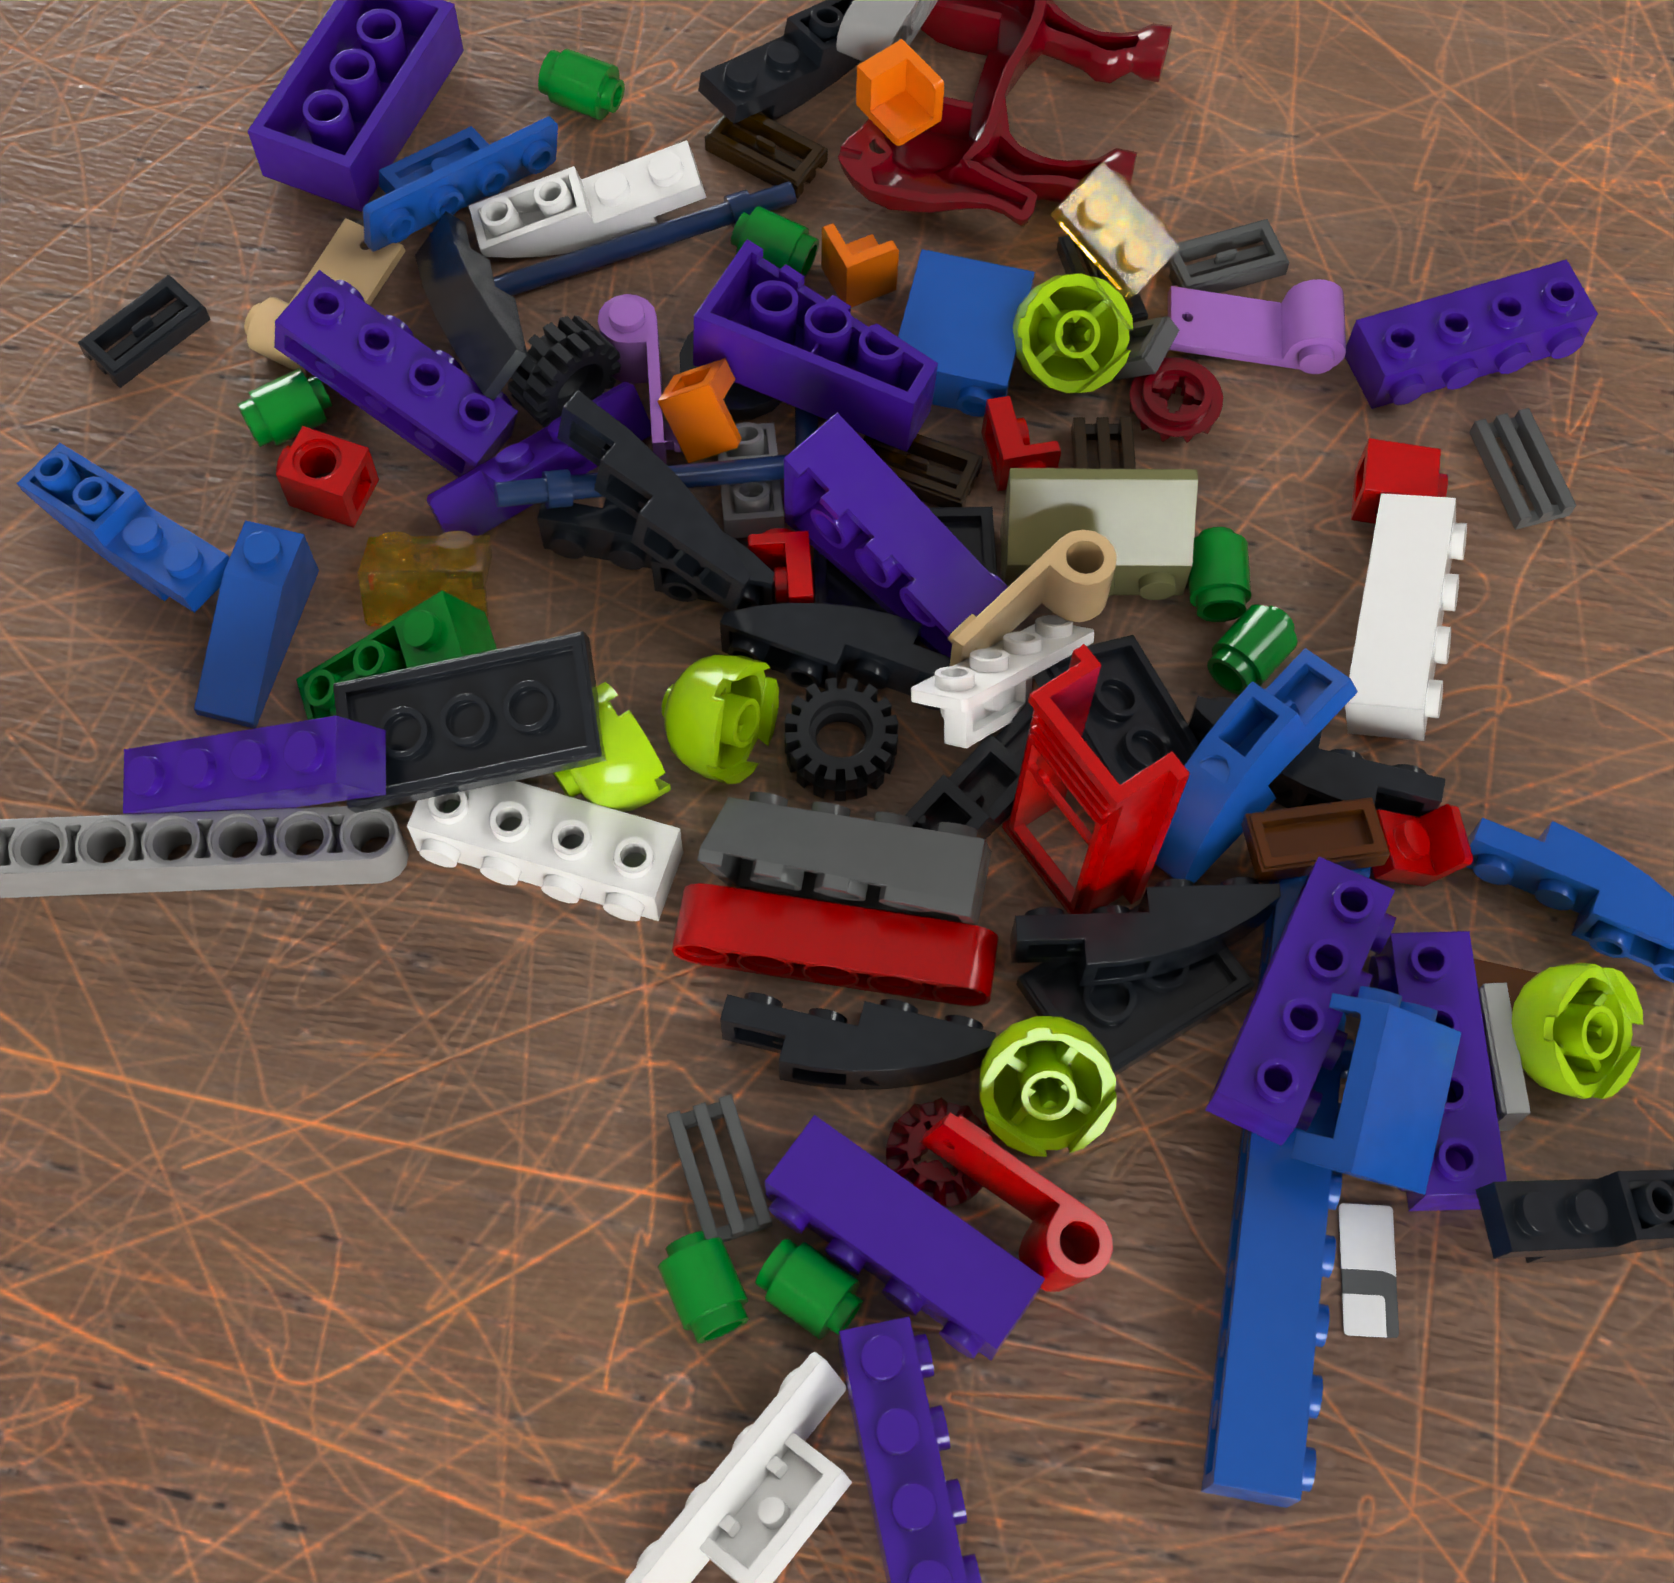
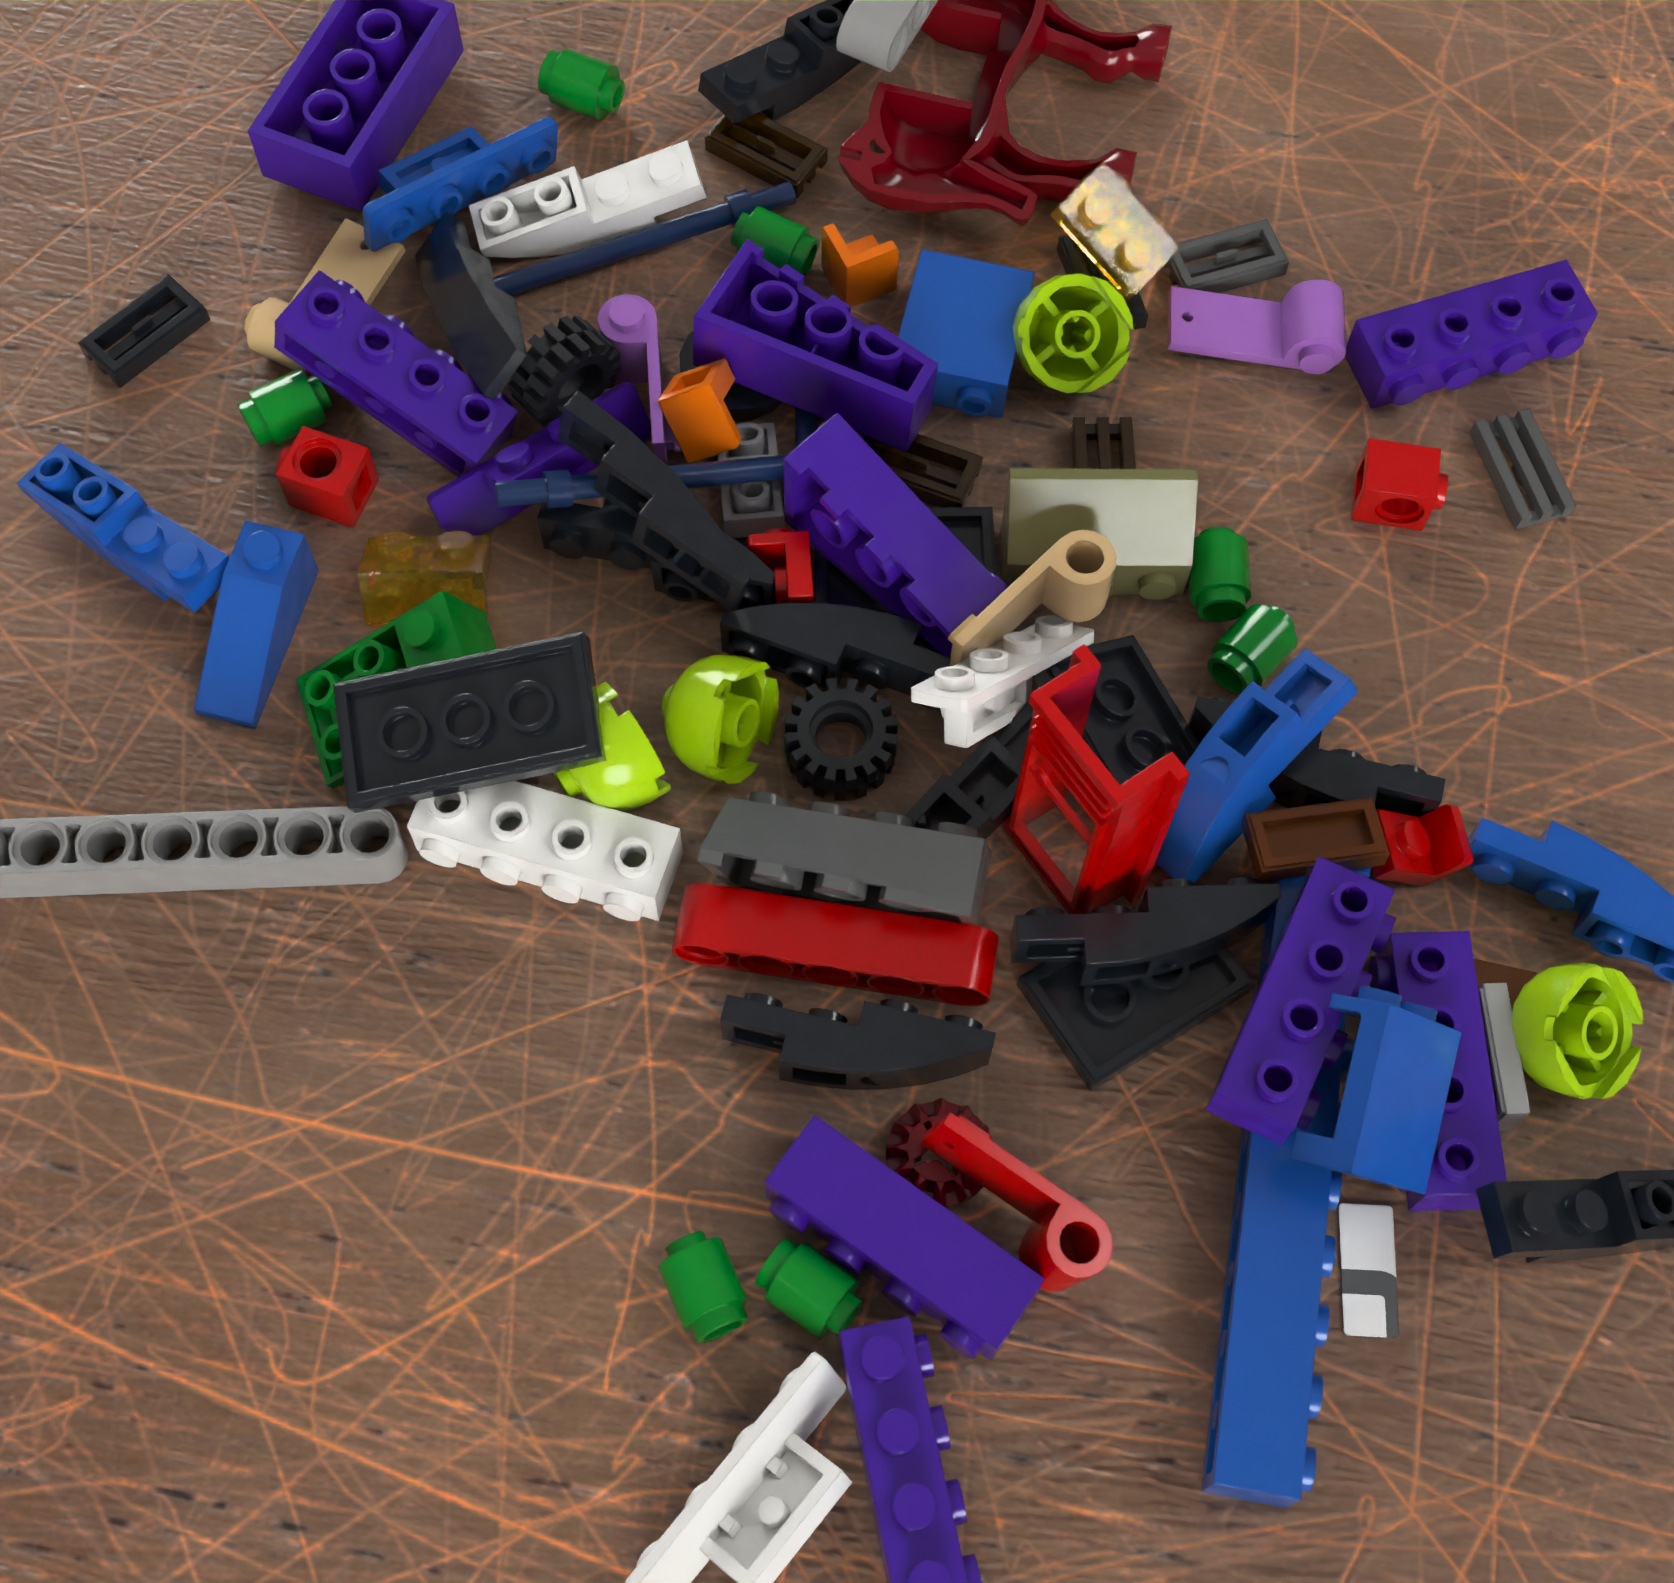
dark purple brick [123,716,386,814] -> none
dark grey tile [667,1094,773,1242] -> none
orange panel [856,39,944,146] -> none
lime cylinder [979,1016,1117,1157] -> none
red bracket [981,396,1061,491] -> none
dark grey tile [1113,316,1180,381] -> none
dark red gear [1129,357,1223,443] -> none
white brick [1345,493,1467,741] -> none

